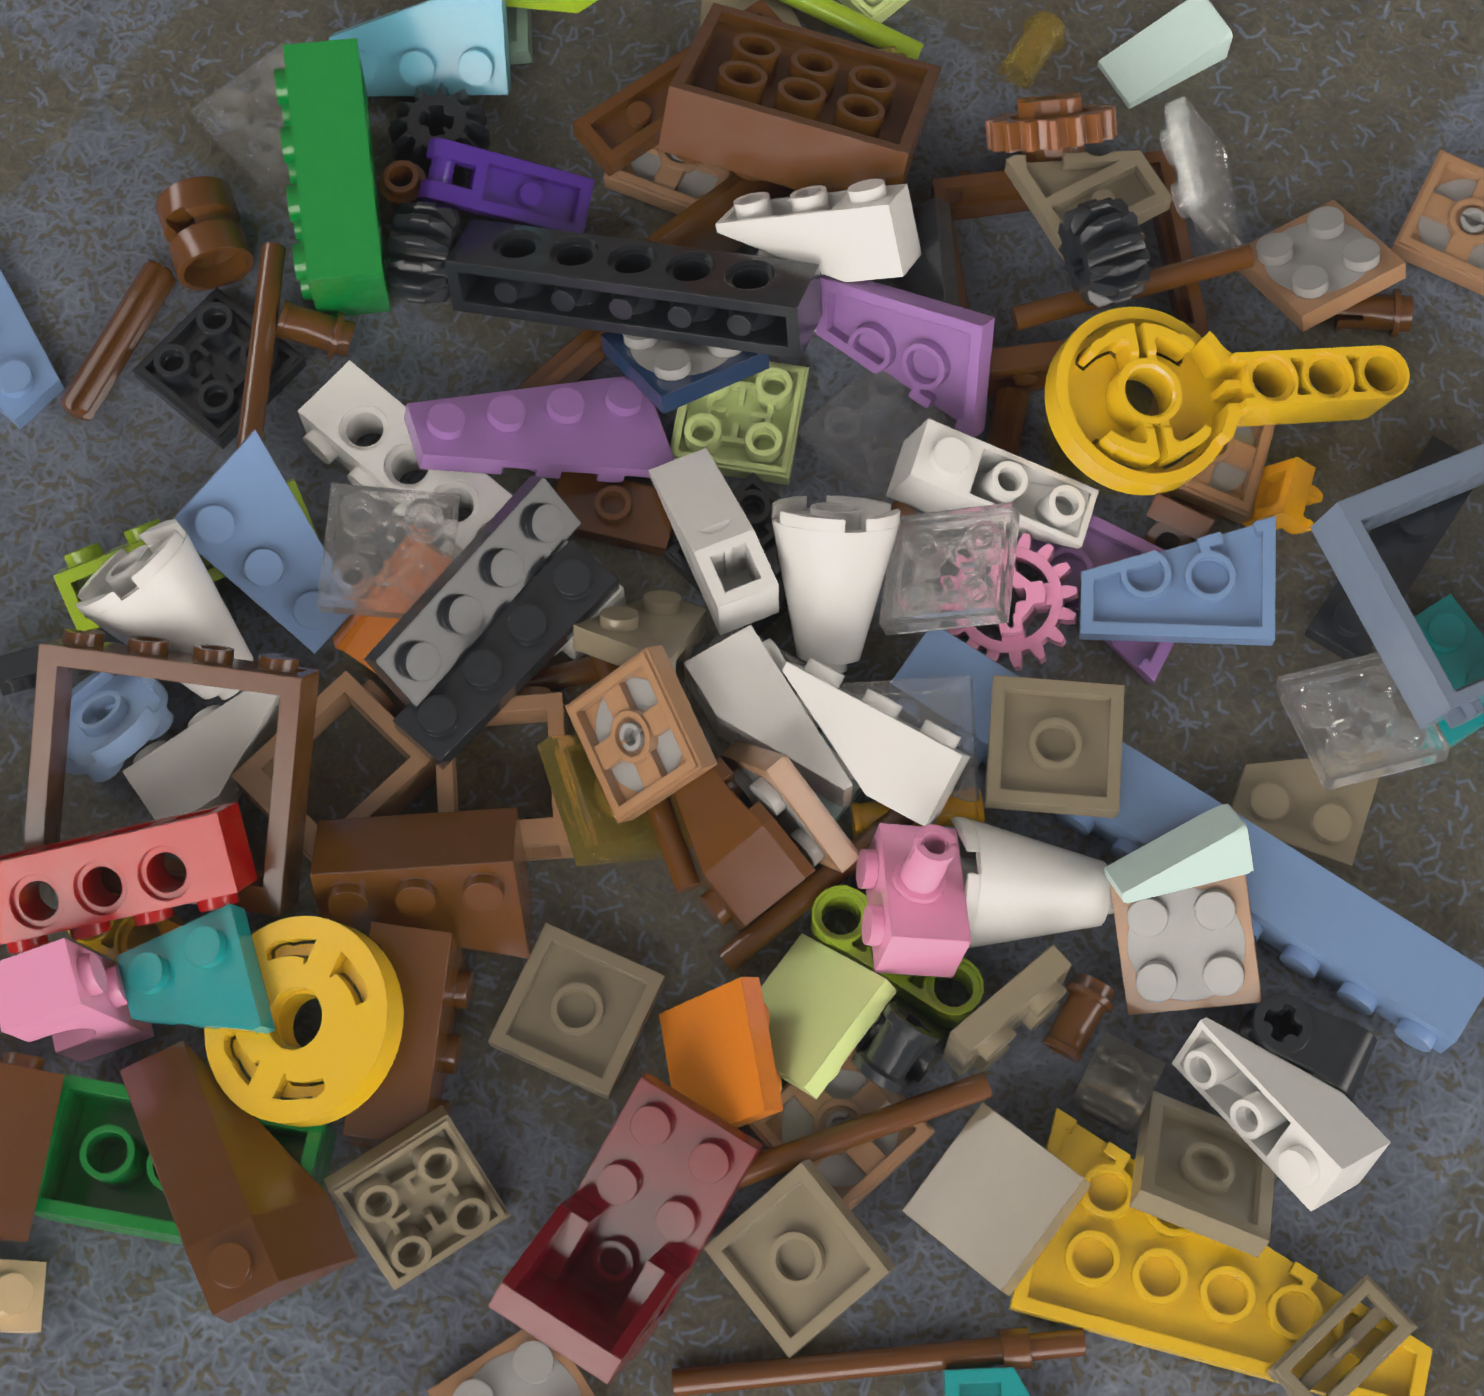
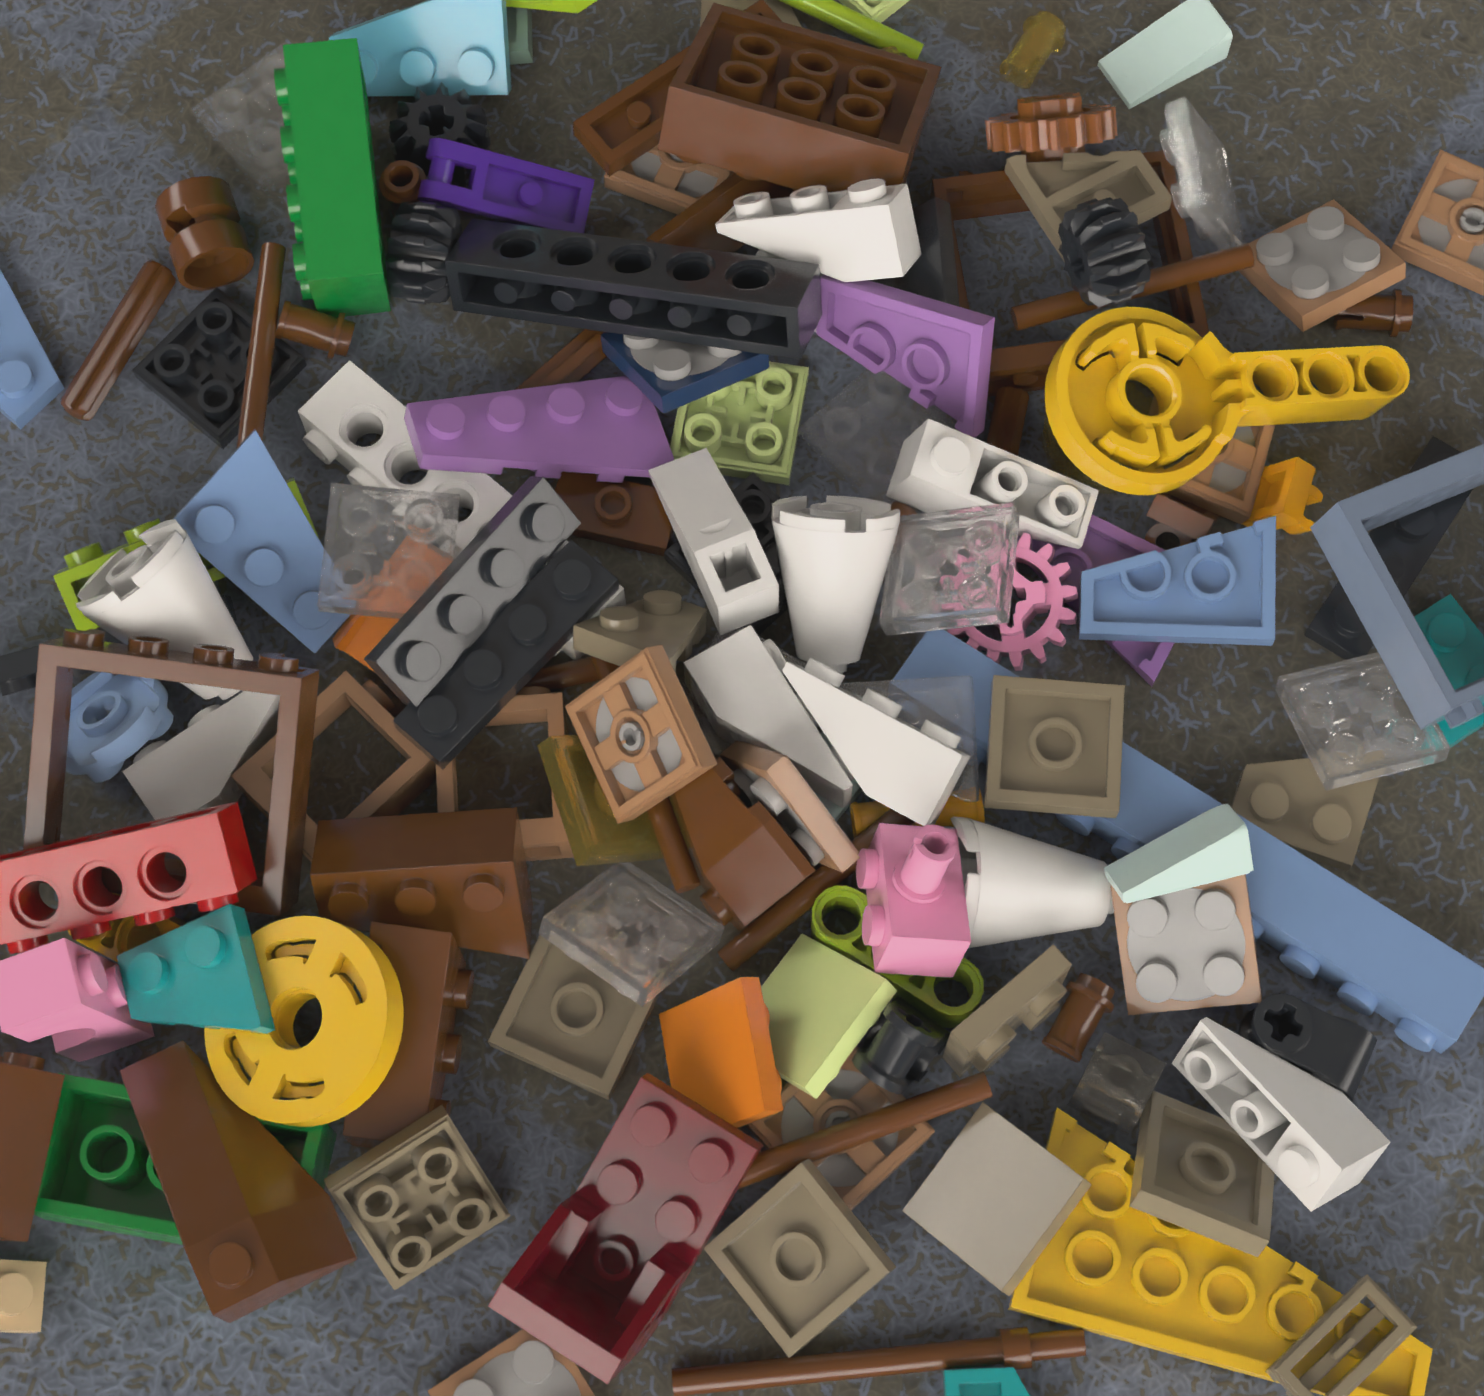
none -> clear tile [538,857,725,1007]

